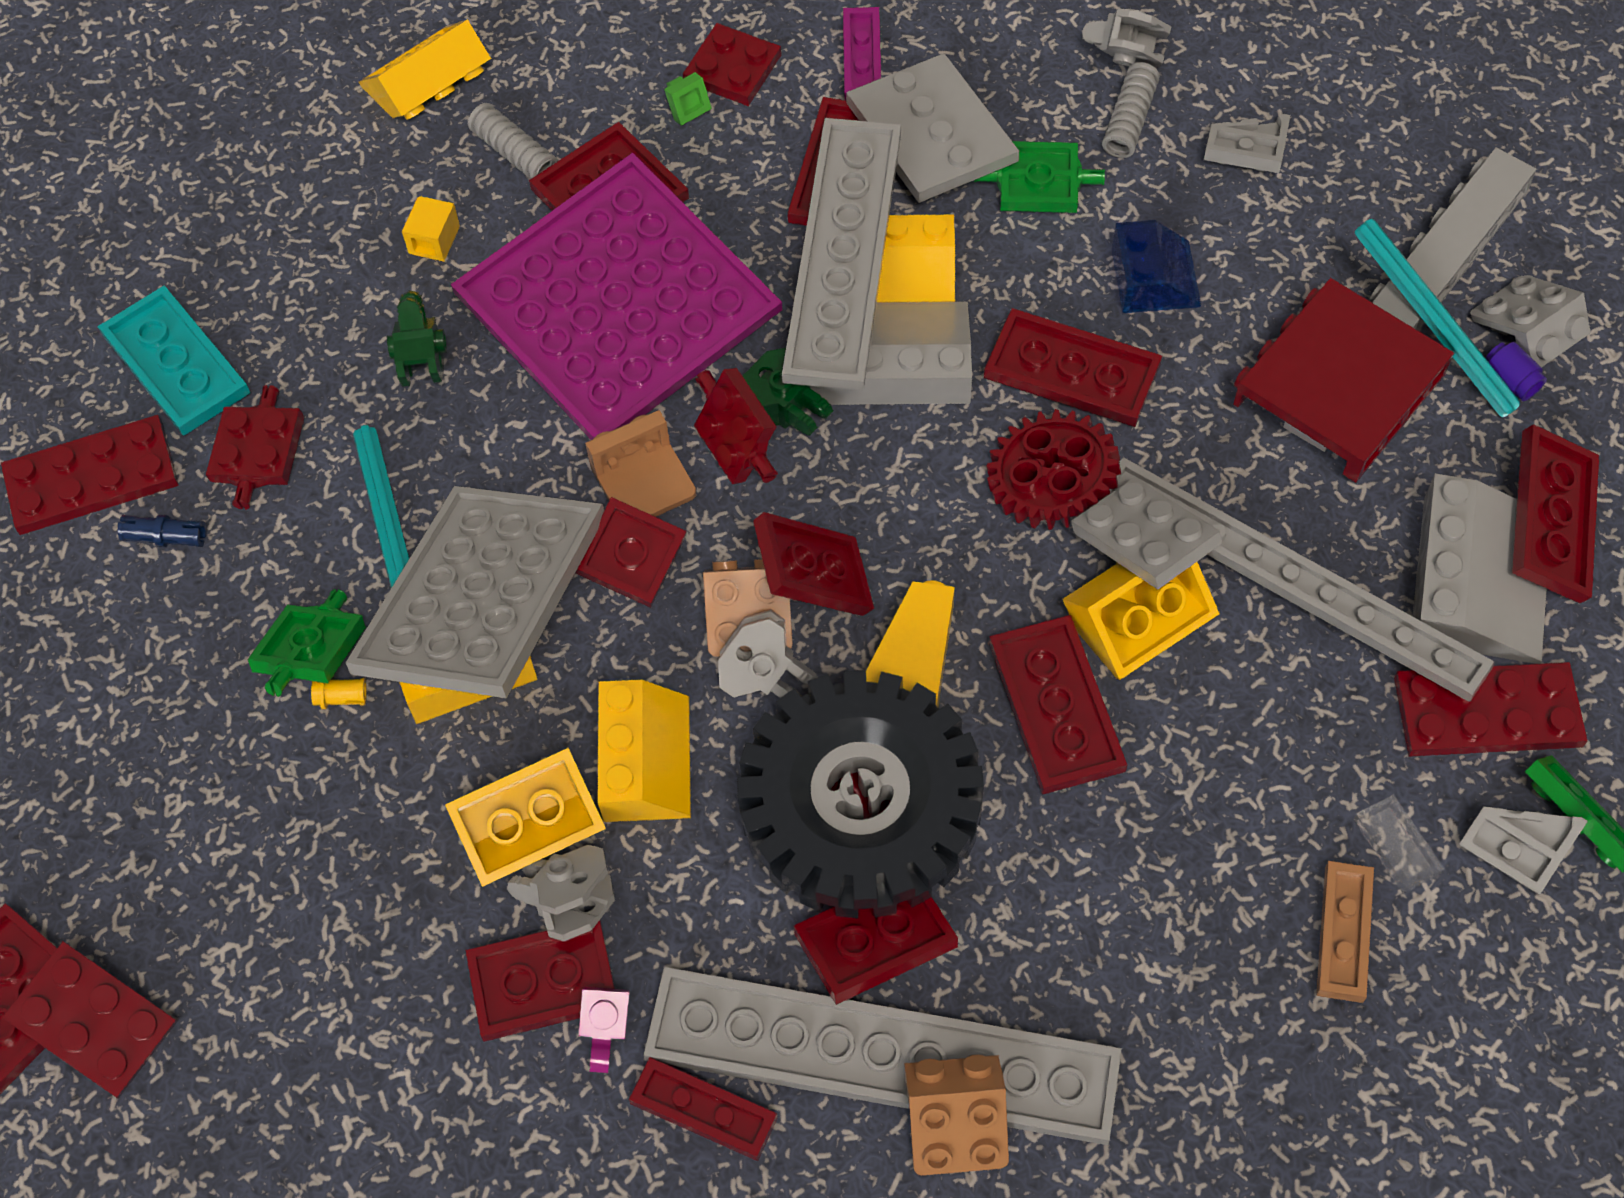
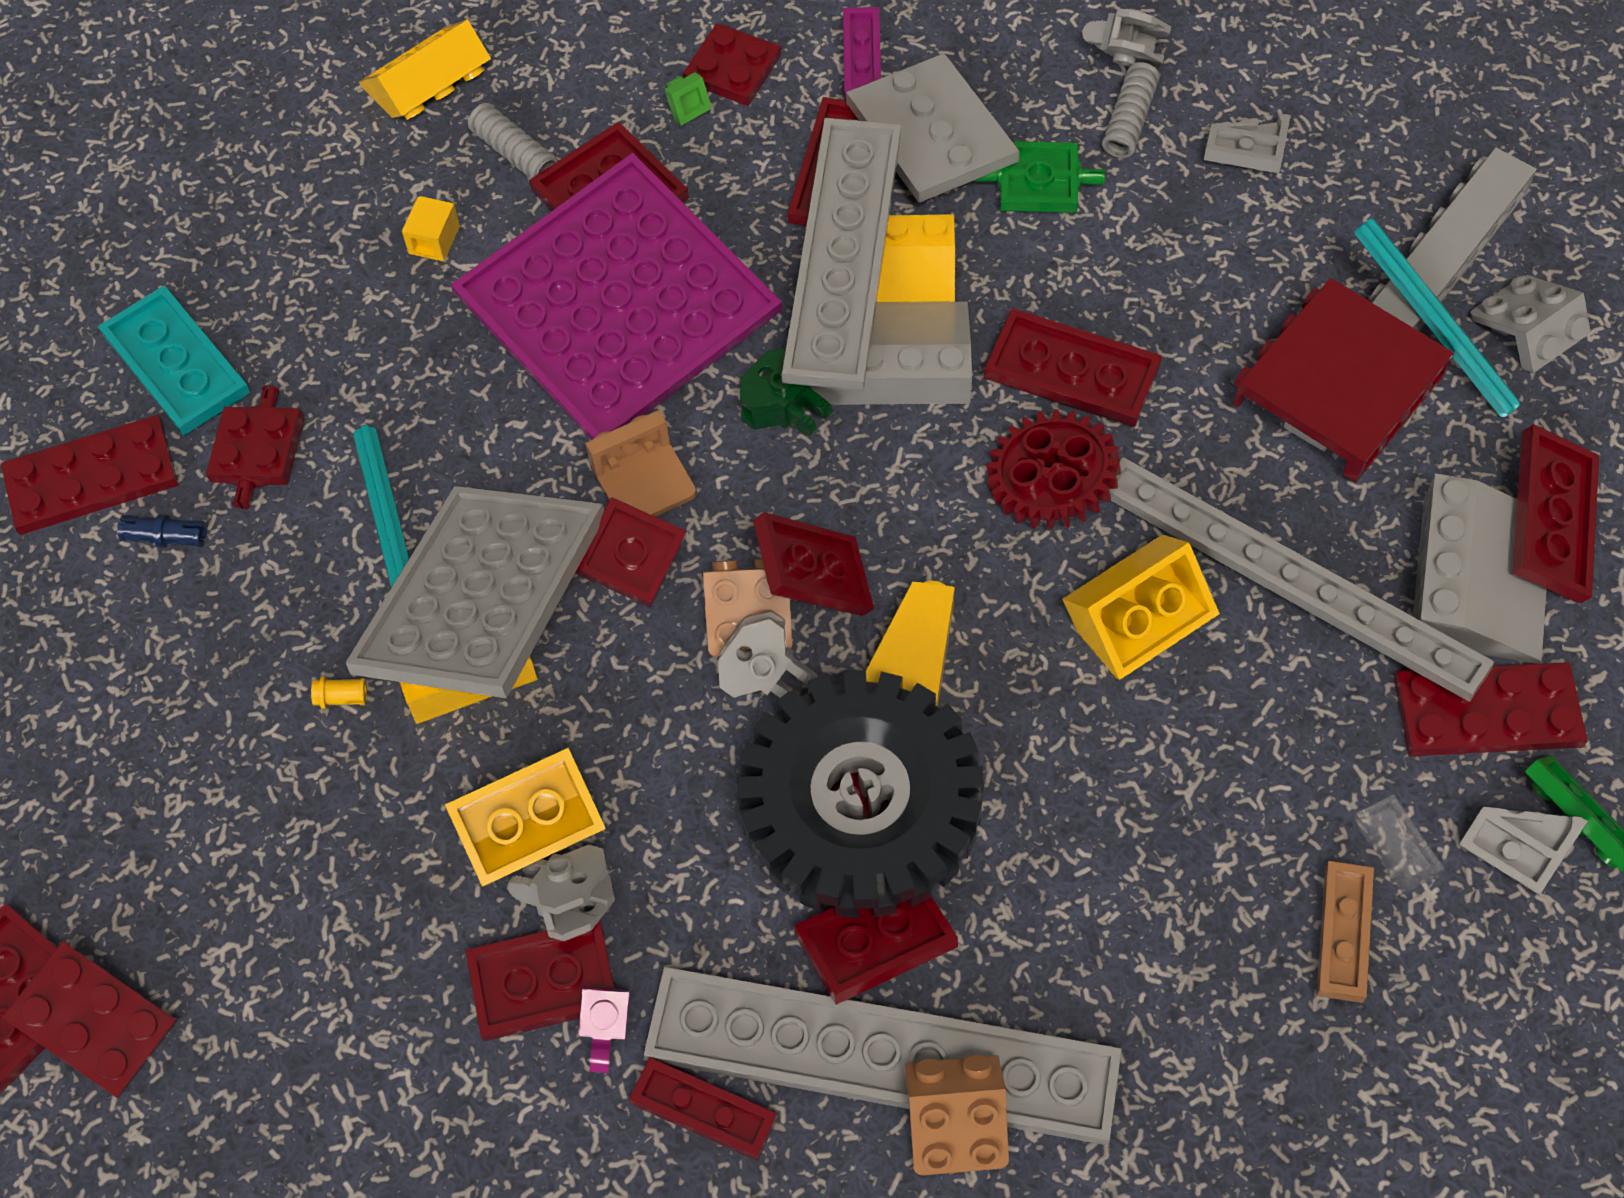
green plate [248,589,366,697] -> none
dark green hinge [387,290,447,387] -> none
yellow slope [598,680,691,822] -> none
dark red plate [694,368,778,484] -> none
dark red plate [989,615,1128,795] -> none
light grey plate [1071,477,1222,590] -> none
clear blue slope [1112,220,1201,313] -> none
dark purple brick [1486,342,1547,402] -> none

